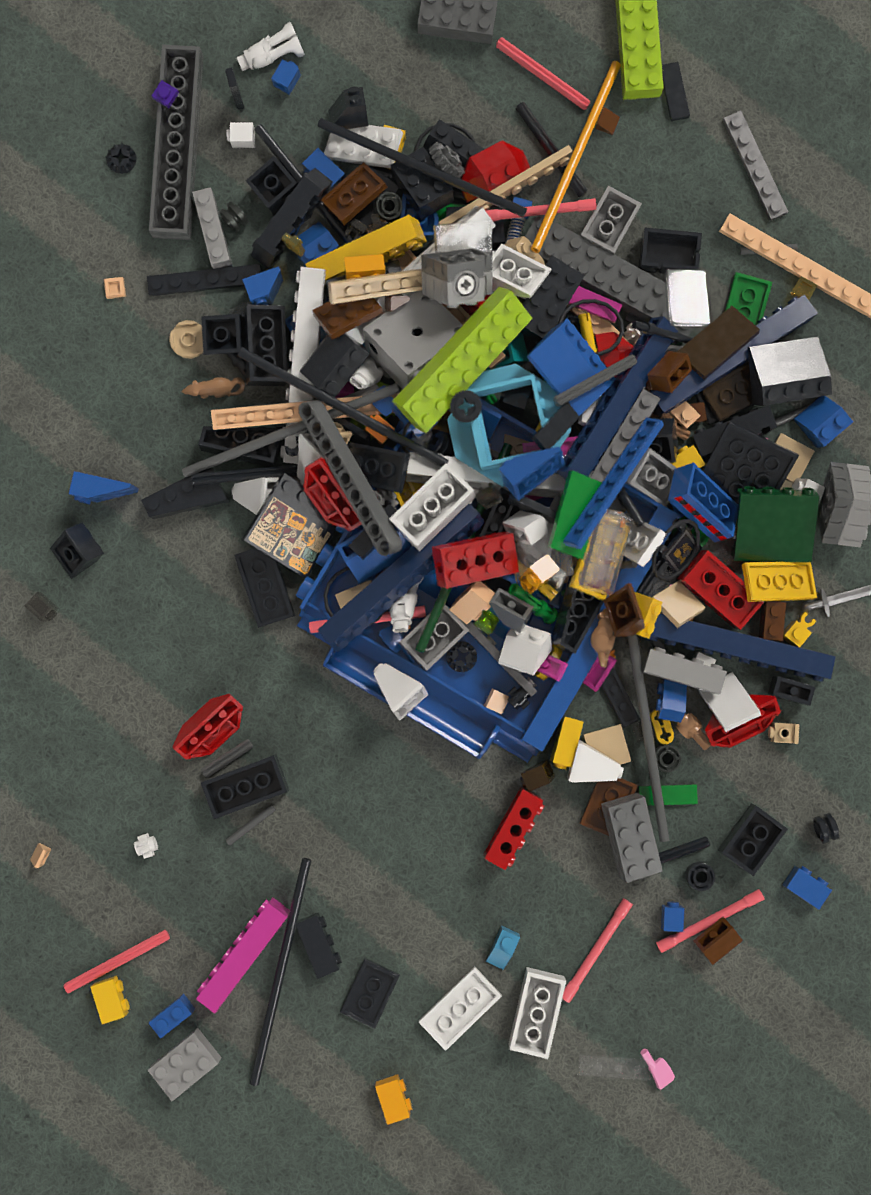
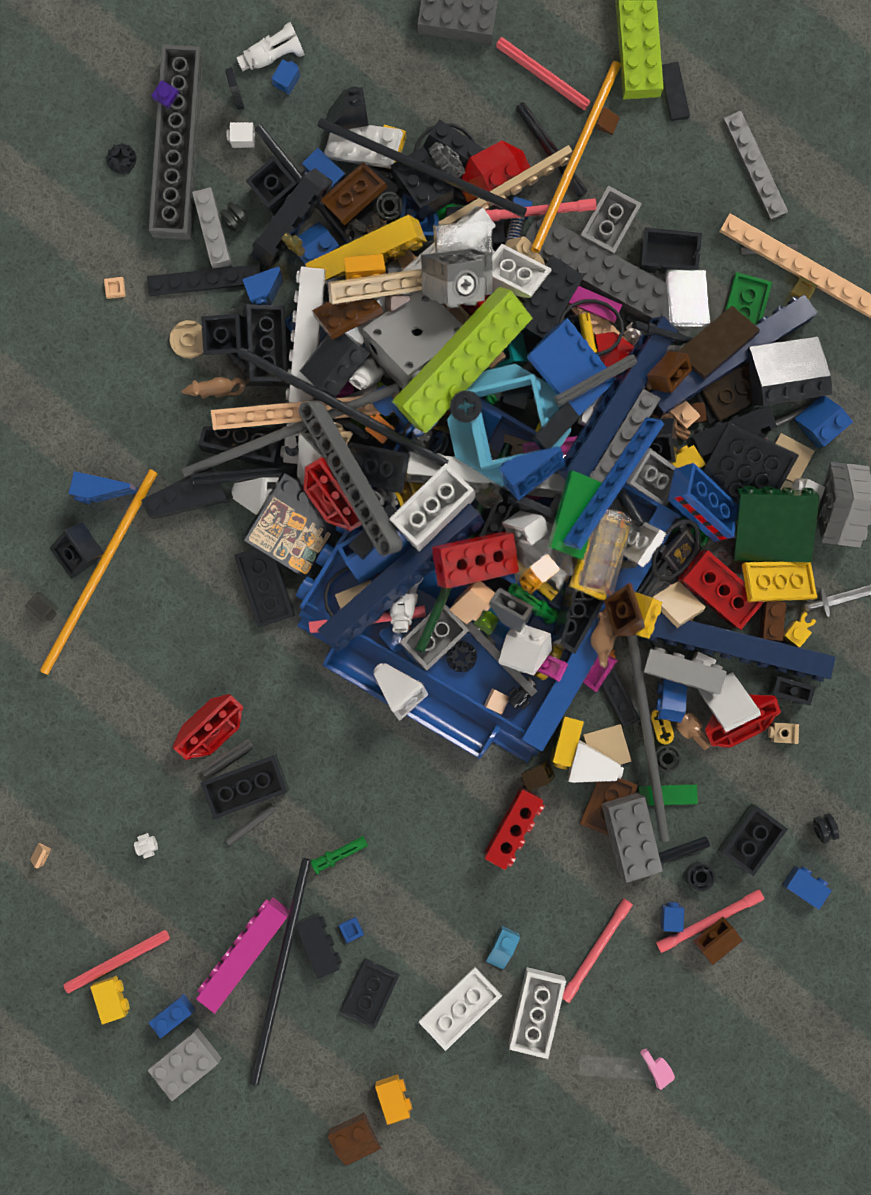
none -> light orange piece [39,469,158,675]
none -> green pin [311,836,368,875]
none -> reddish brown slope [328,1112,381,1166]
none -> blue tile [338,917,364,943]

